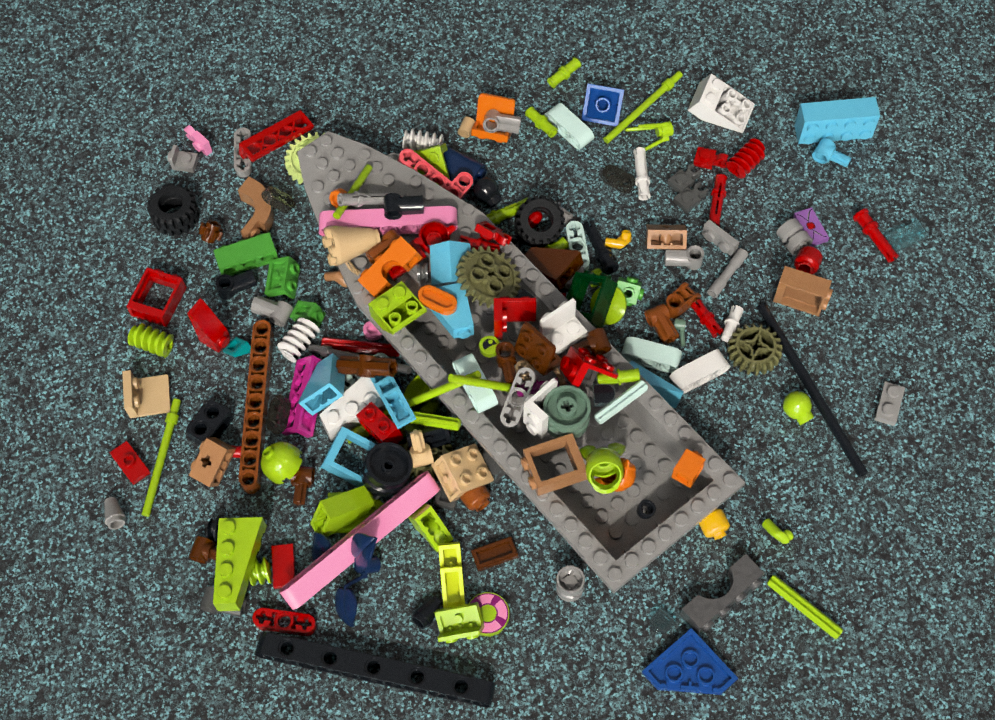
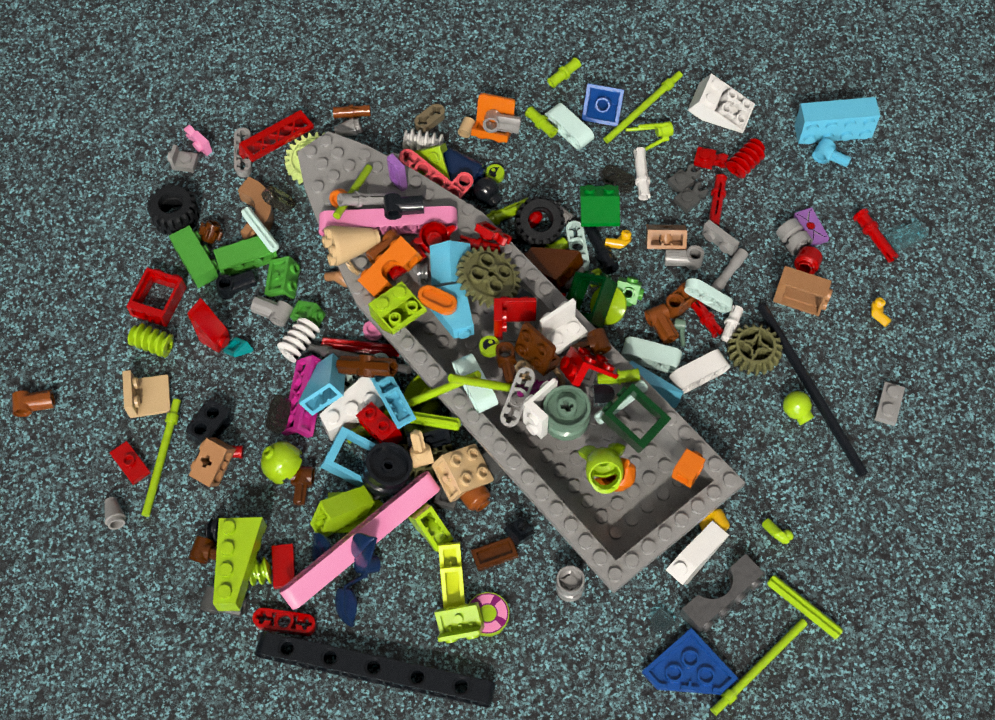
dark orange beam [238,320,274,494] -> none
black cone [411,596,443,629] -> none
medium nougat window [520,433,587,496] -> none
black hinge [636,500,656,519] -> none
none -> dark orange piece [12,390,55,417]
none -> bright green brick [169,225,219,288]
none -> light aqua axle [241,207,279,253]
none -> dark orange pin [333,104,371,119]
none -> light grey cone [334,117,363,137]
none -> medium lavender tile [387,153,408,192]
none -> dark tan beam [414,104,445,133]
none -> lime tile [486,164,505,183]
none -> black tile [504,516,535,546]
none -> green slope [579,185,620,227]
none -> dark green window [600,383,671,454]
none -> white slope [666,521,729,585]
none -> light aqua beam [684,278,733,313]
none -> lime bar [710,618,808,716]
none -> yellow arm [871,297,891,327]

